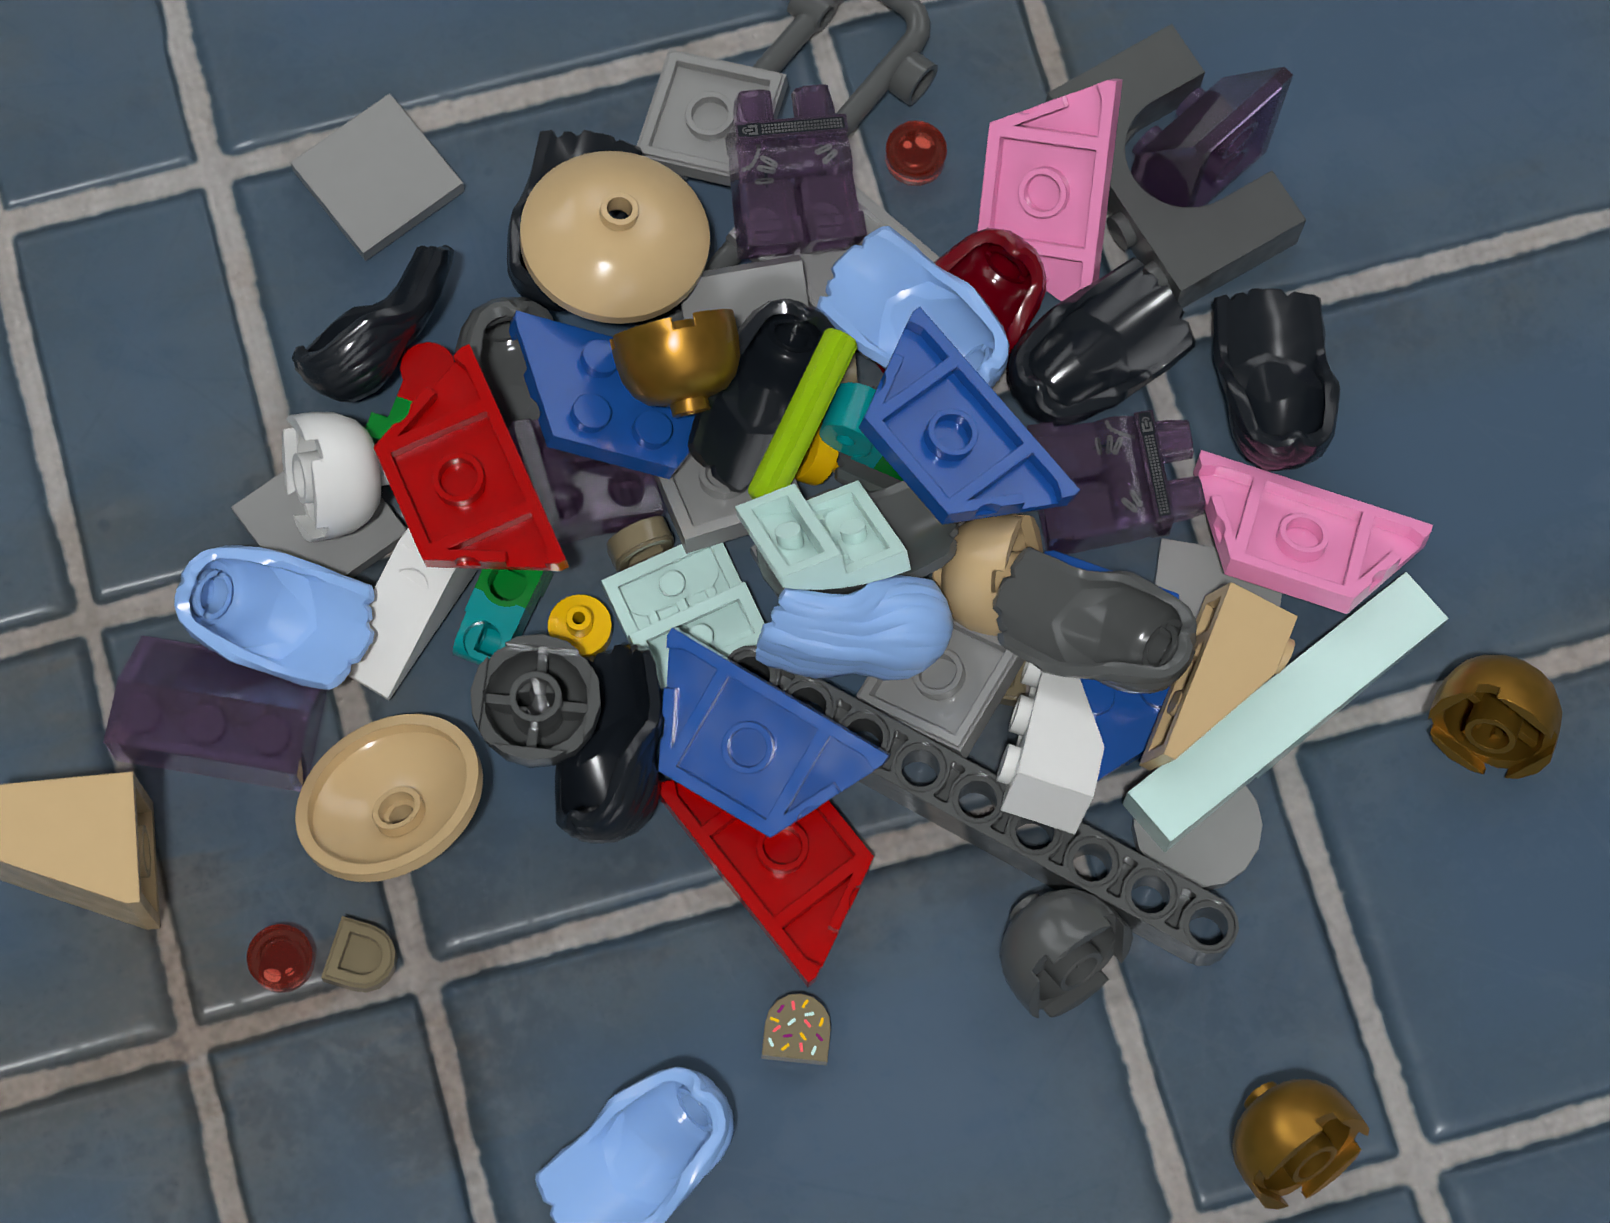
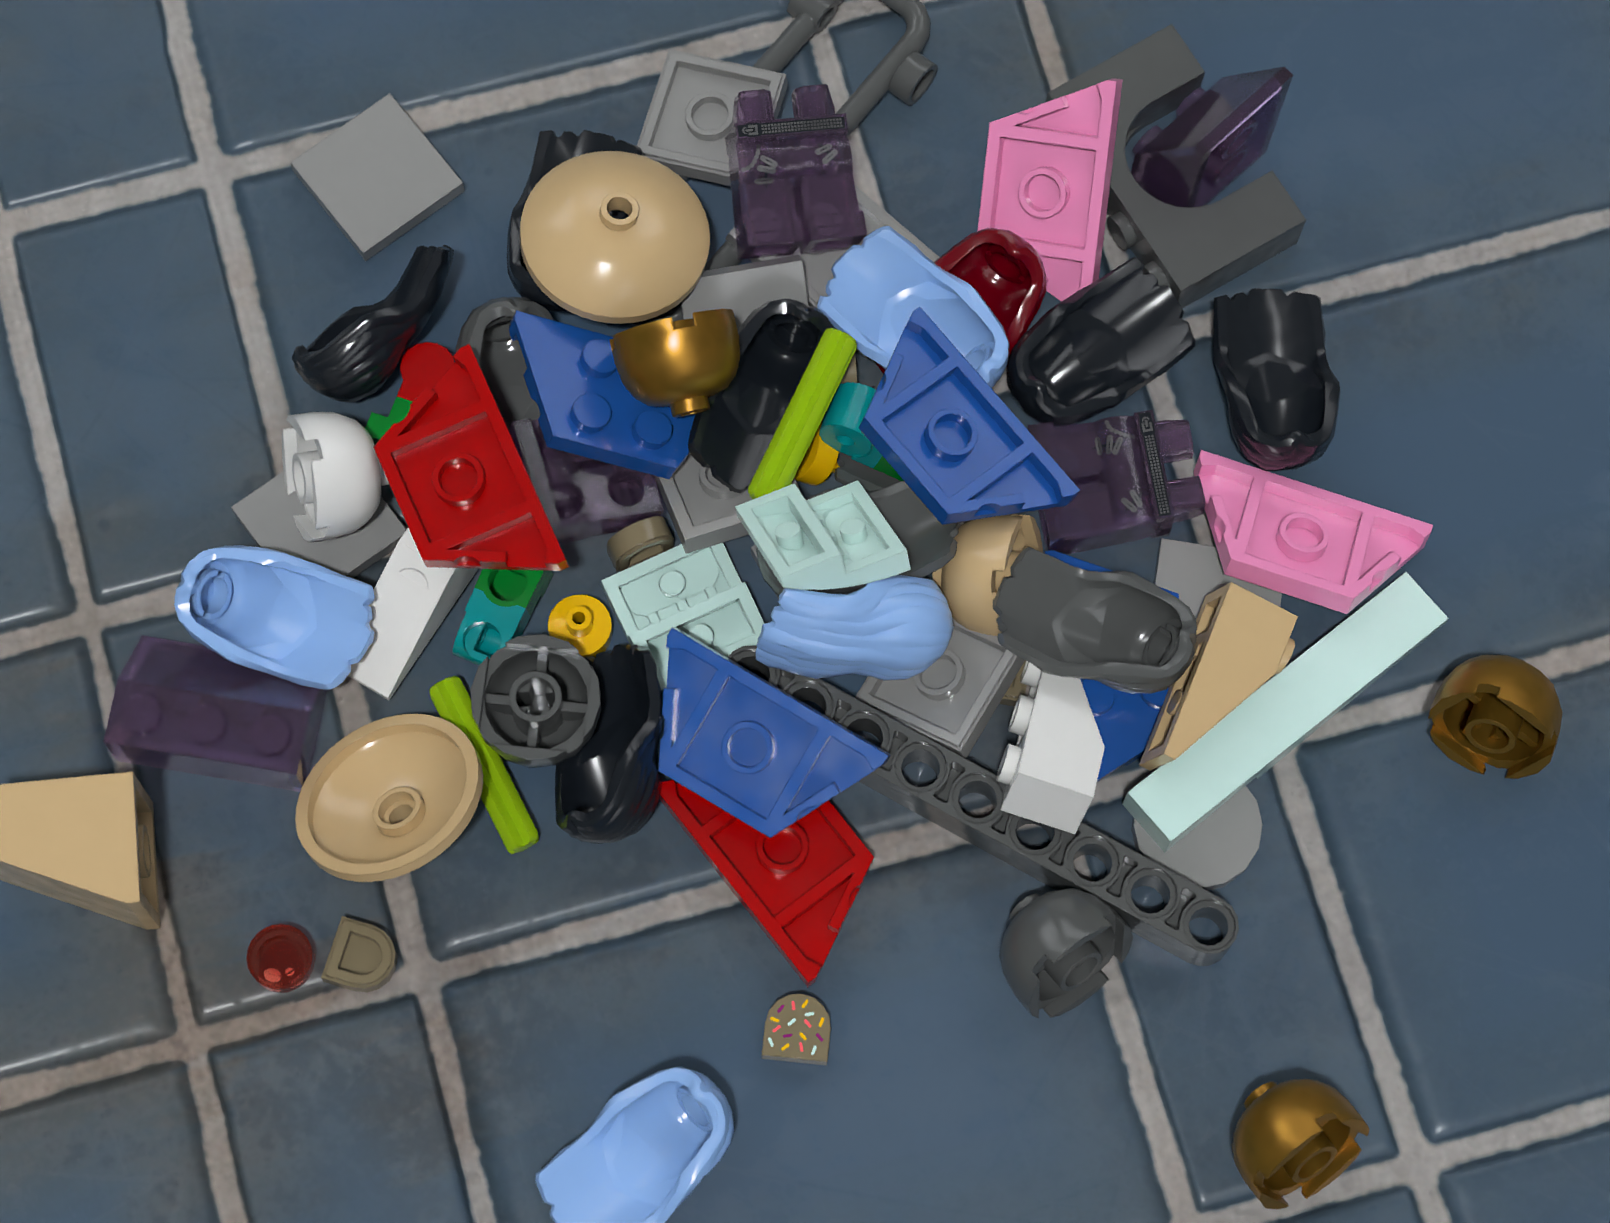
clear red tile [885,121,947,186] -> none
none -> lime axle [429,676,539,854]

